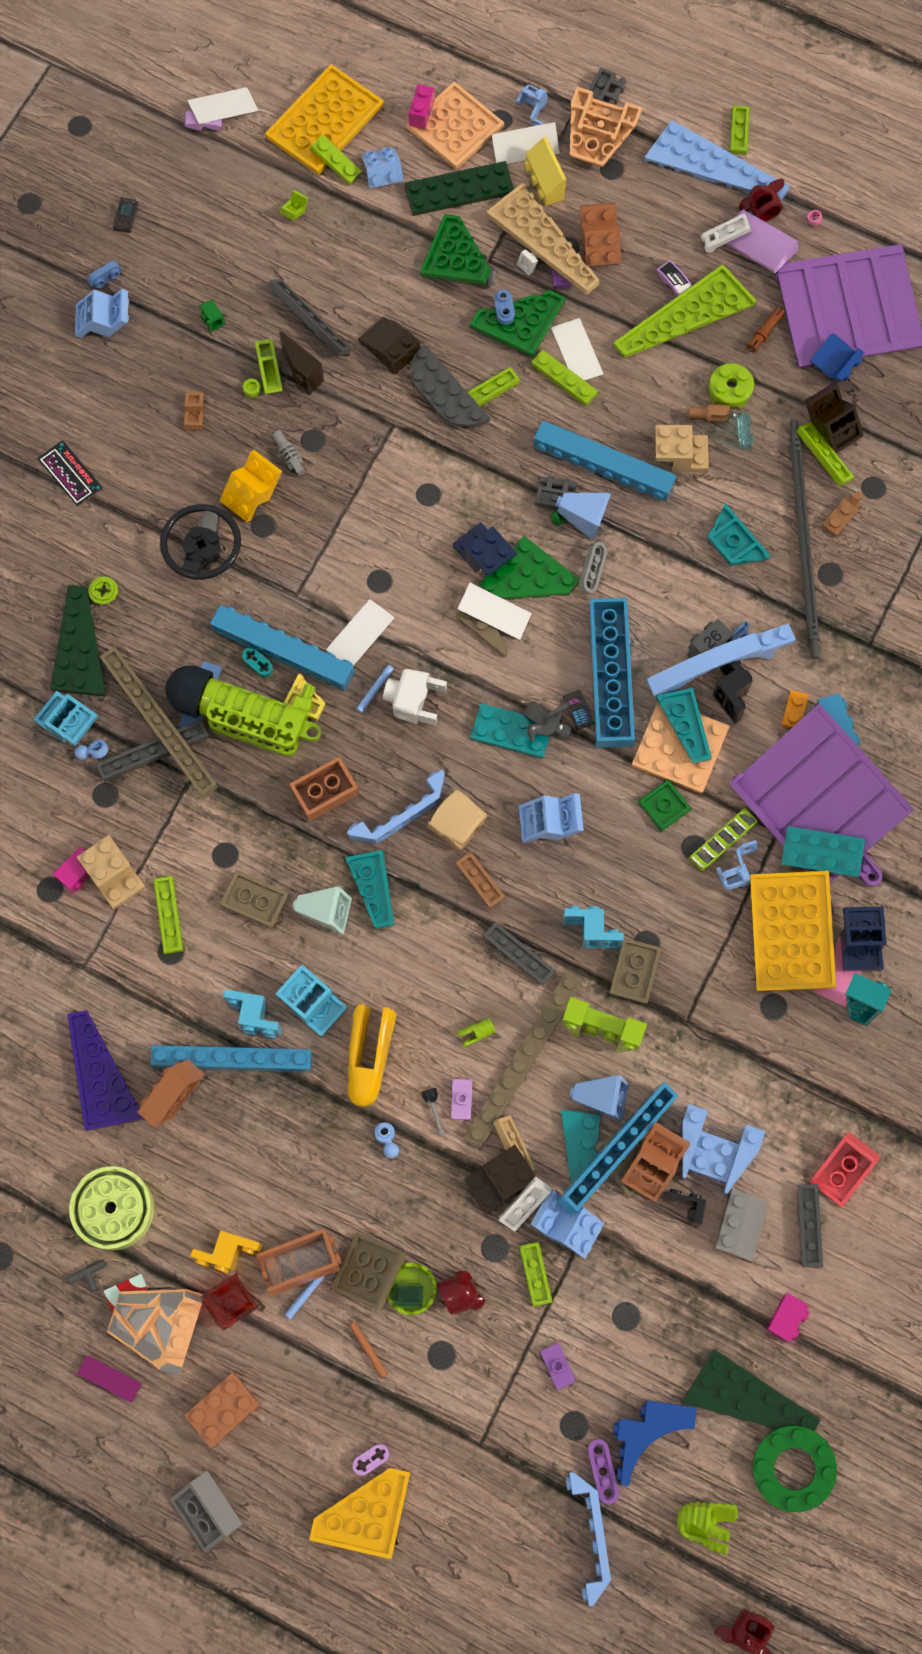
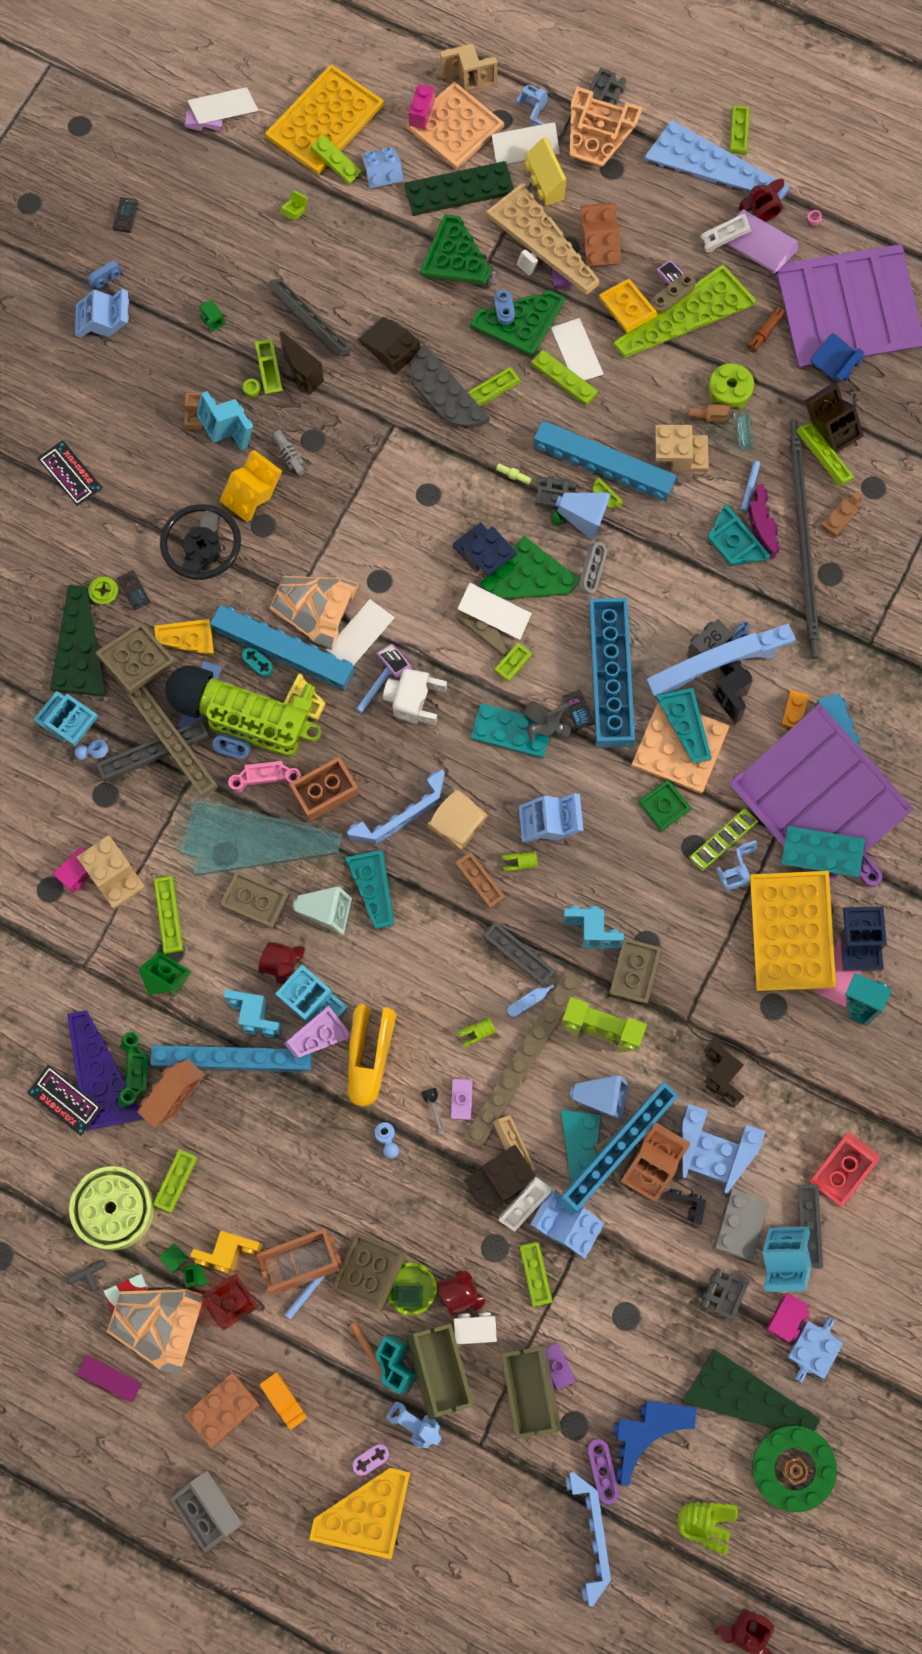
none -> black sticker [27,1065,102,1136]
none -> dark tan plate [96,622,176,694]
none -> clear smoke tile [117,570,150,610]
none -> green plate [117,1032,148,1108]
none -> green slope [139,951,191,997]
none -> lime plate [153,1149,198,1213]
none -> yellow wing [154,619,214,656]
none -> green slope [159,1243,189,1273]
none -> clear light blue wing [179,798,343,876]
none -> green slope [183,1264,209,1288]
none -> medium azure bracket [196,391,253,450]
none -> medium blue plate [213,733,251,759]
none -> bright pink plate [228,761,301,793]
none -> dark red piece [257,942,305,984]
none -> light orange piece [260,1372,308,1430]
none -> wedge [269,576,359,649]
none -> lavender wing [284,1006,351,1059]
none -> teal brick [375,1334,417,1395]
none -> slope [377,644,412,678]
none -> light blue piece [386,1401,442,1449]
none -> olive piece [406,1323,474,1419]
none -> tan bracket [440,44,498,91]
none -> white brick [454,1313,497,1345]
none -> lime plate [494,642,533,683]
none -> yellowish green bar [496,463,532,485]
none -> olive piece [501,1345,561,1439]
none -> lime hinge [502,851,538,872]
none -> light blue piece [507,984,554,1018]
none -> lime tile [593,477,624,509]
none -> yellow plate [599,279,657,333]
none -> dark tan plate [651,274,696,314]
none -> dark grey plate [701,1268,749,1321]
none -> dark brown bracket [703,1039,745,1108]
none -> light blue bar [740,461,760,512]
none -> magenta slope [748,484,779,559]
none -> medium azure bracket [762,1226,812,1292]
none -> medium nougat plate [782,1457,809,1485]
none -> light blue plate [787,1317,843,1383]

